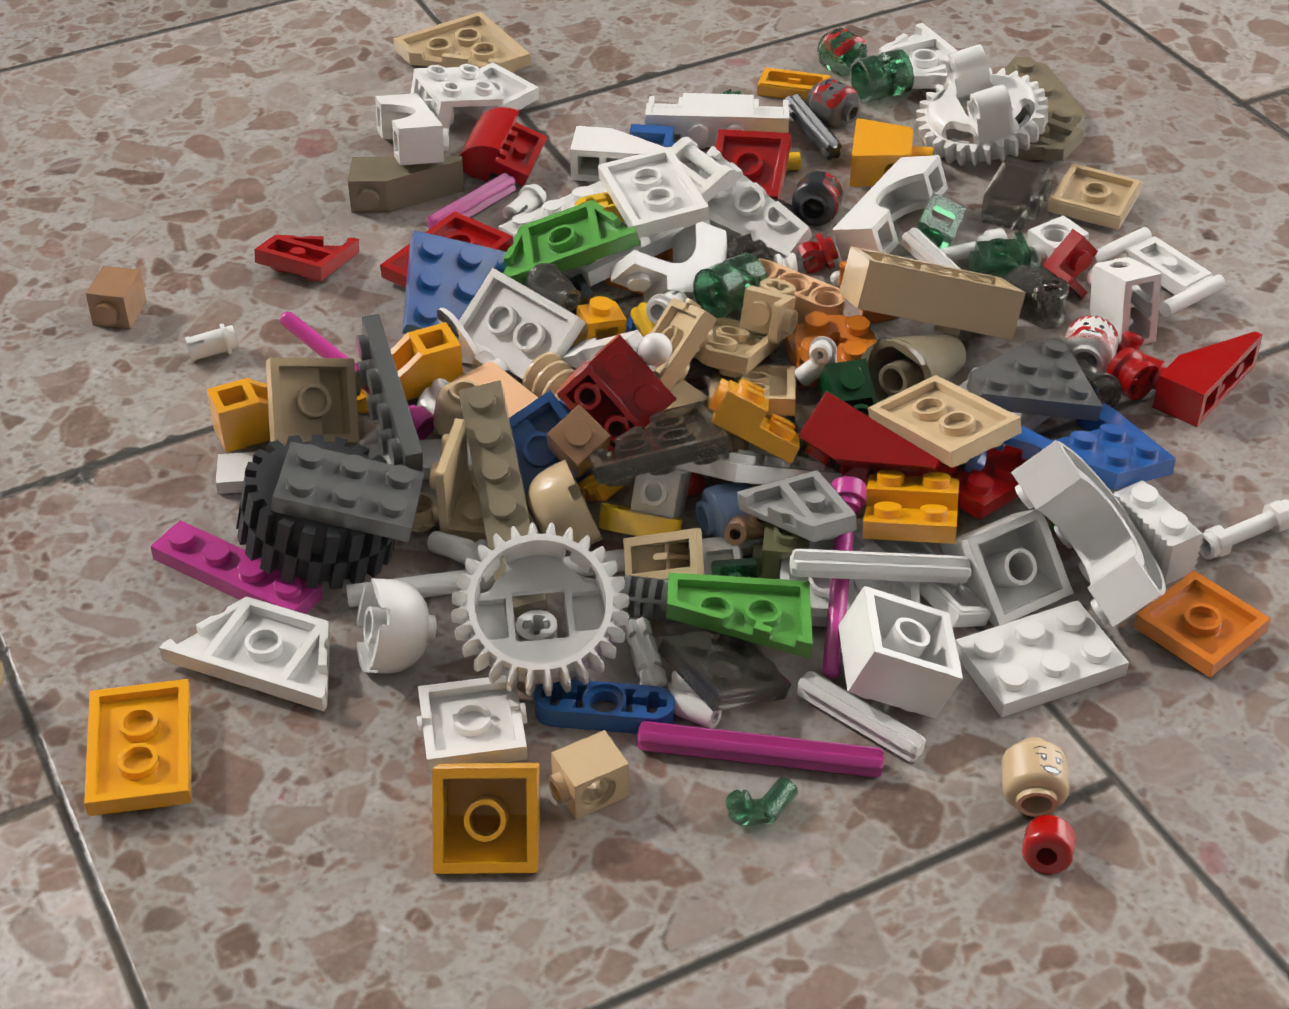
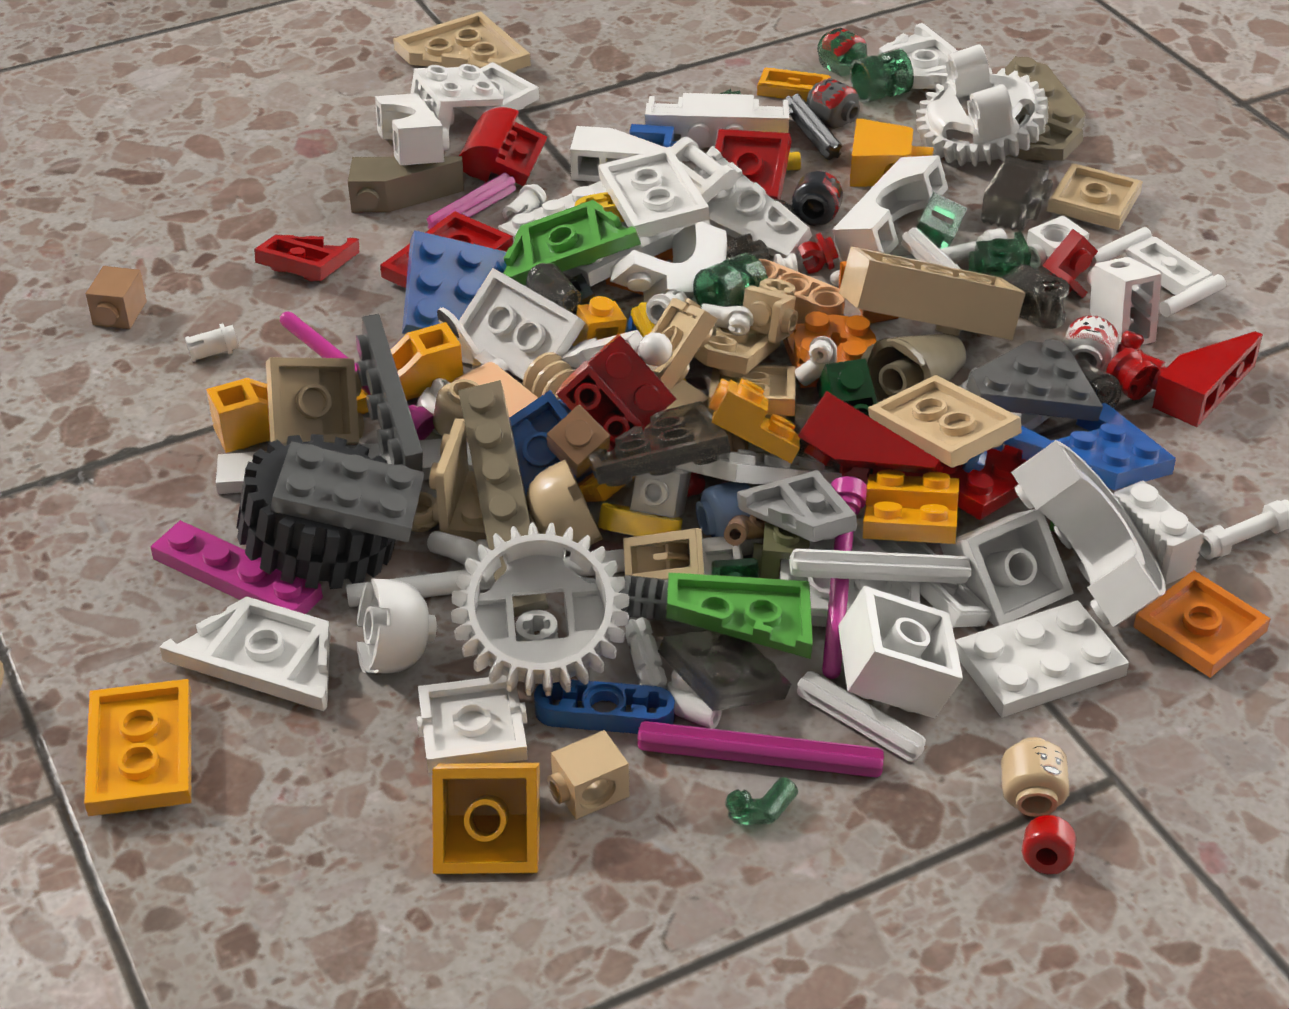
none -> white arm [701,303,754,336]

